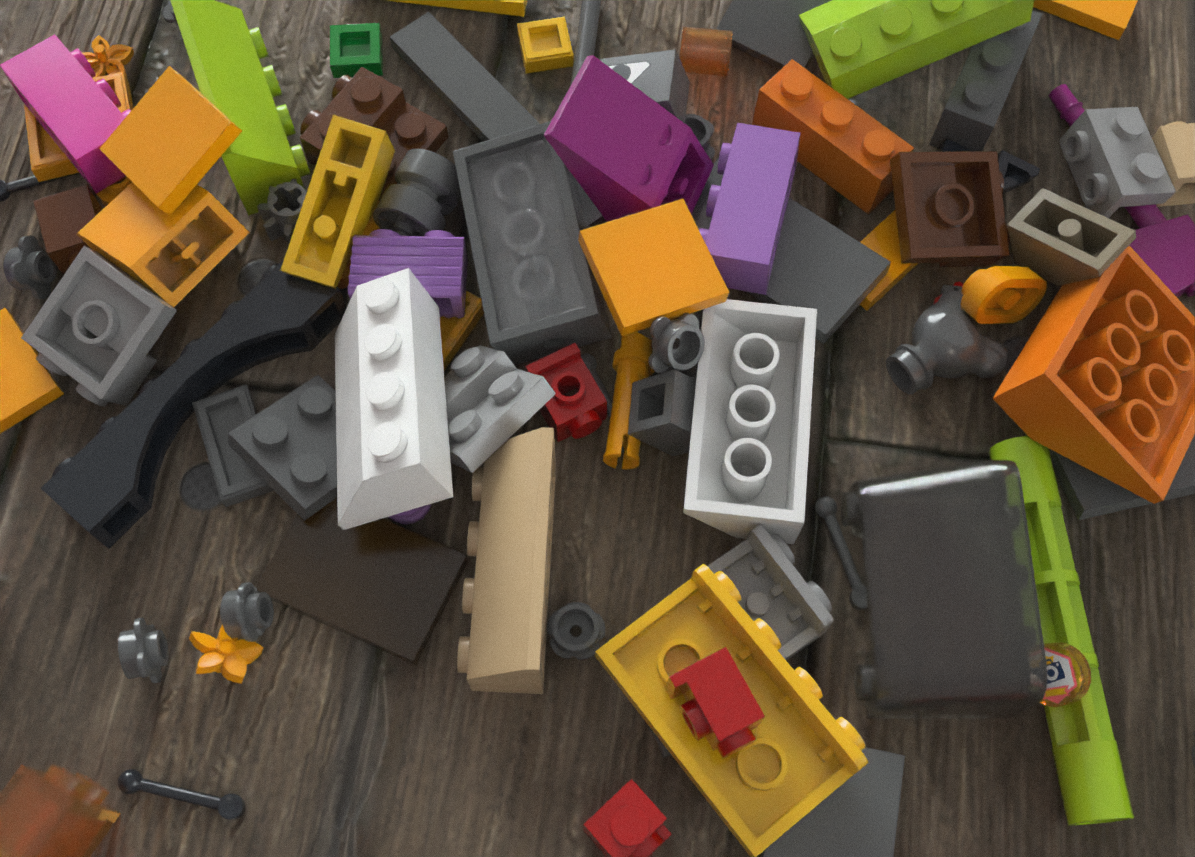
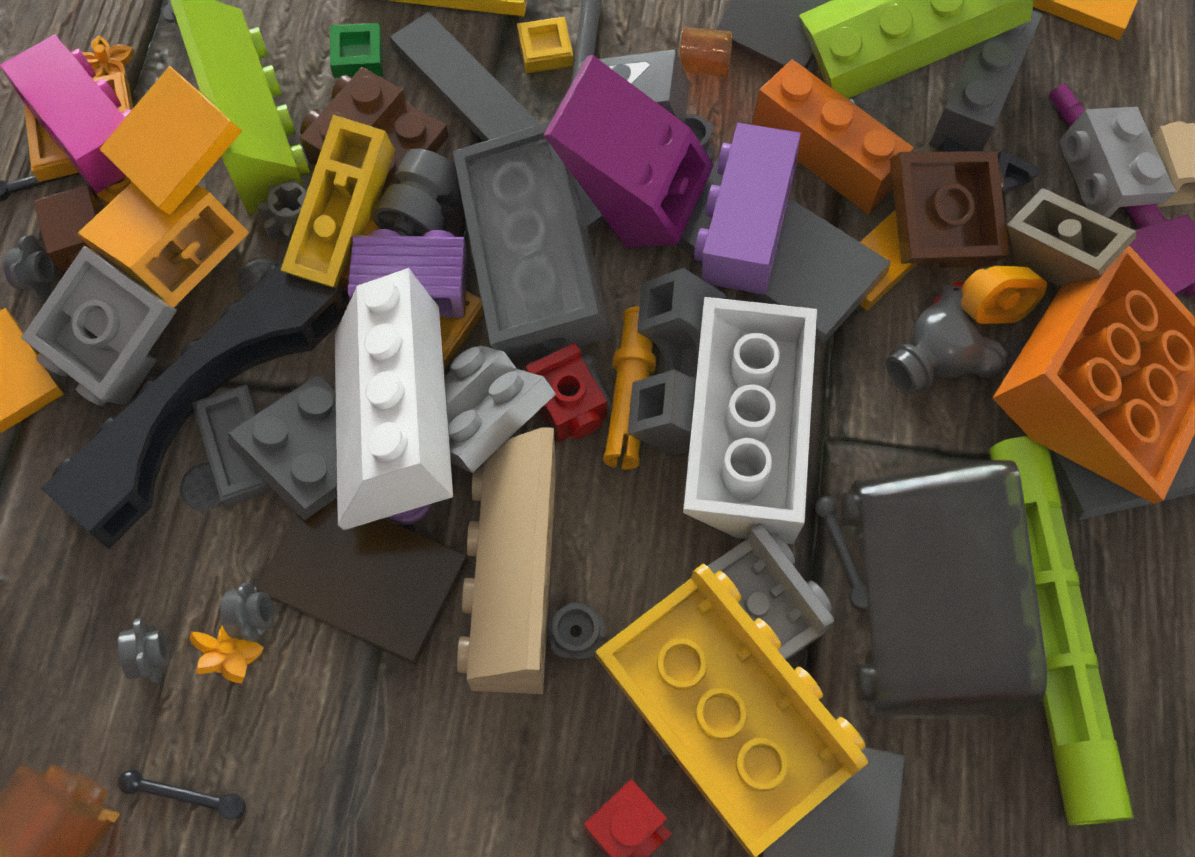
light orange tile [578,199,730,336] -> none
dark grey plate [649,313,705,373] -> none
red brick [665,647,765,759] -> none
tile [1021,642,1091,707] -> none

